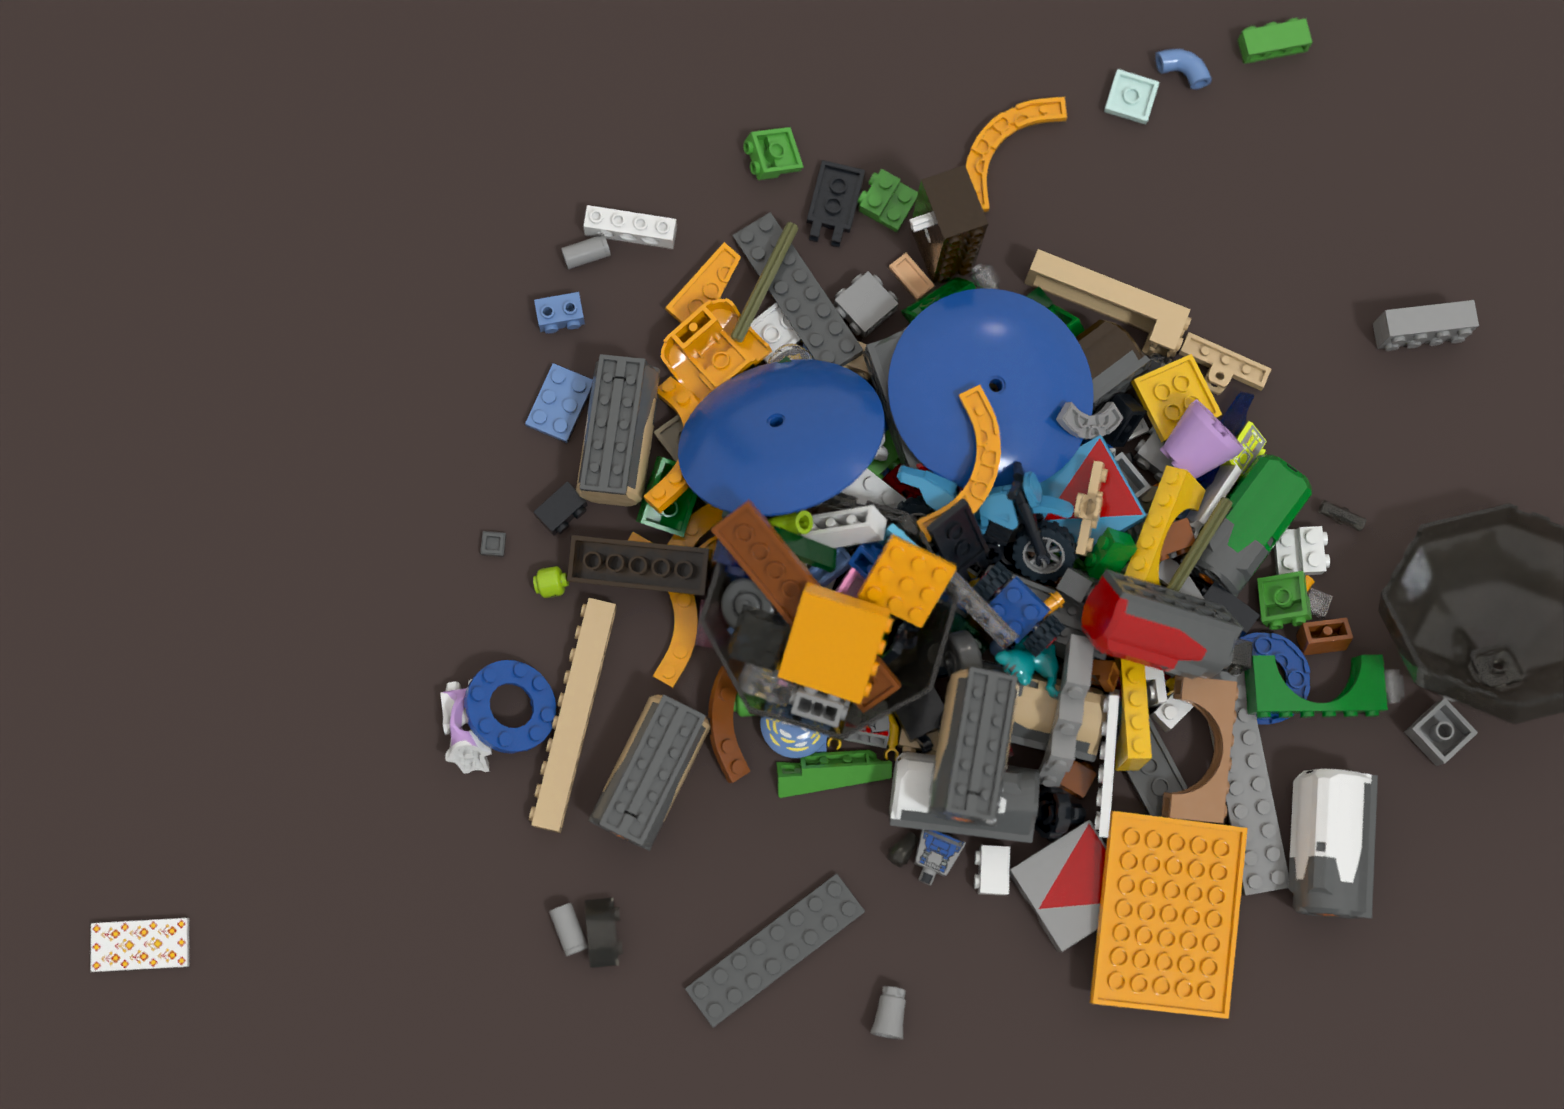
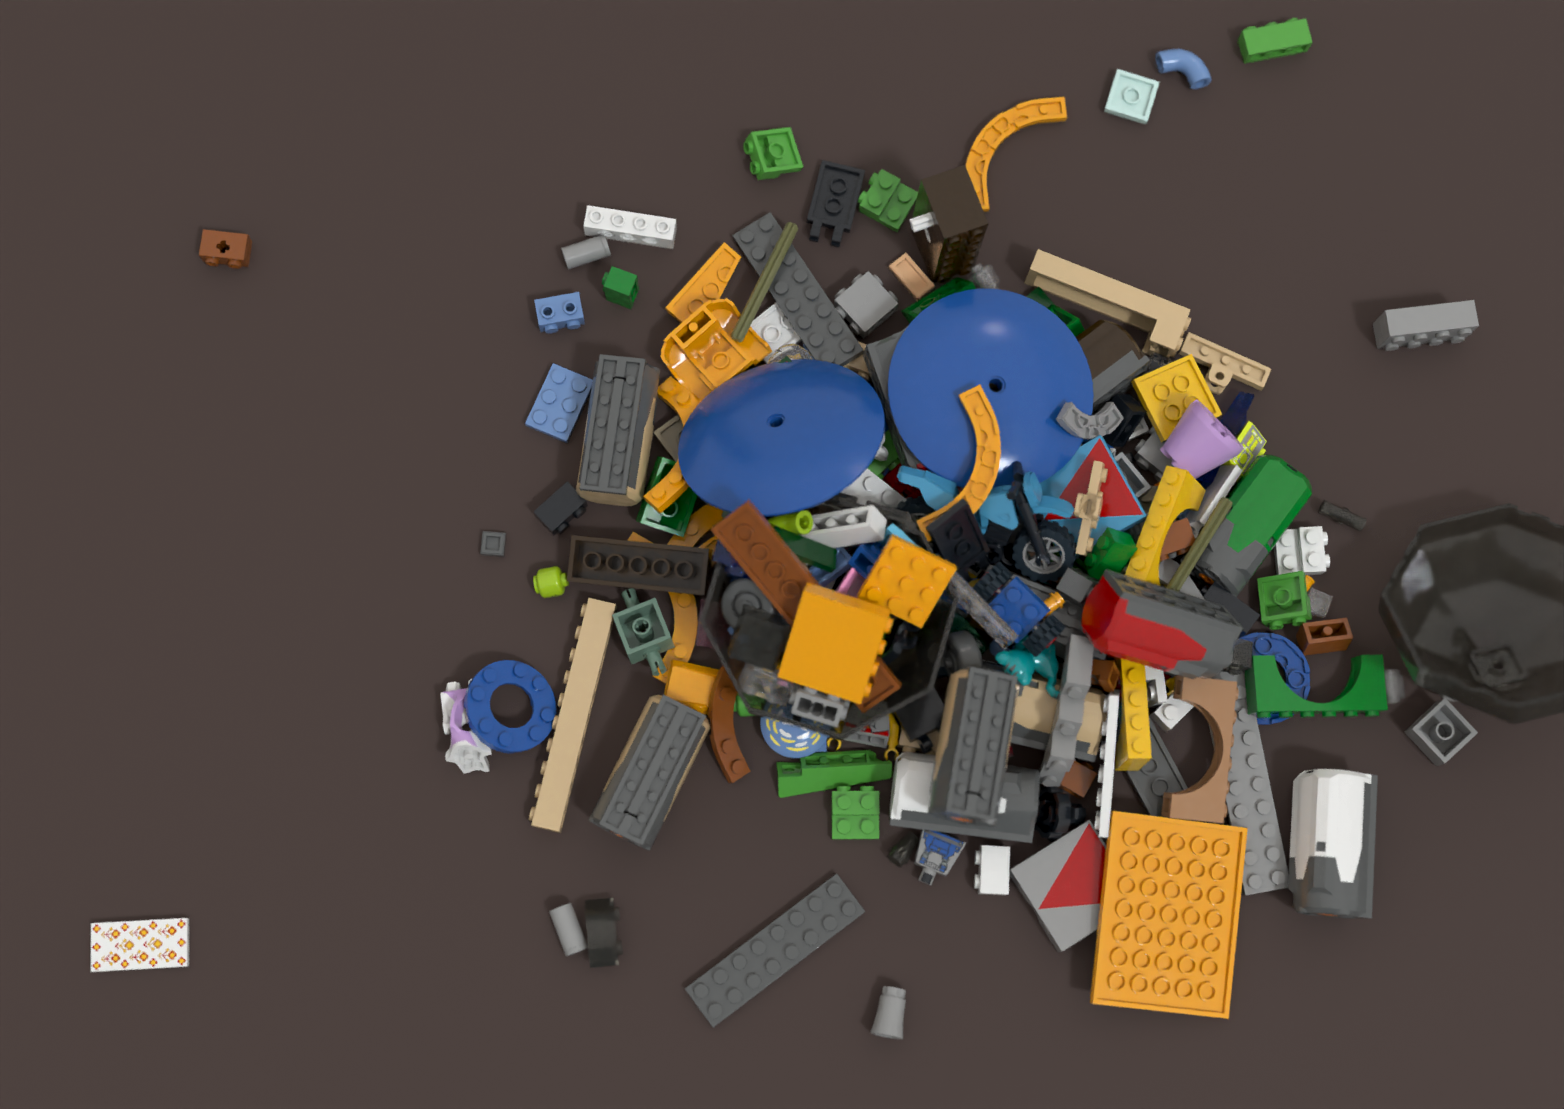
none -> dark orange brick [199,229,252,269]
none -> green brick [602,266,639,309]
none -> sand green brick [612,588,675,676]
none -> light orange slope [664,659,719,715]
none -> bright green plate [831,786,880,840]

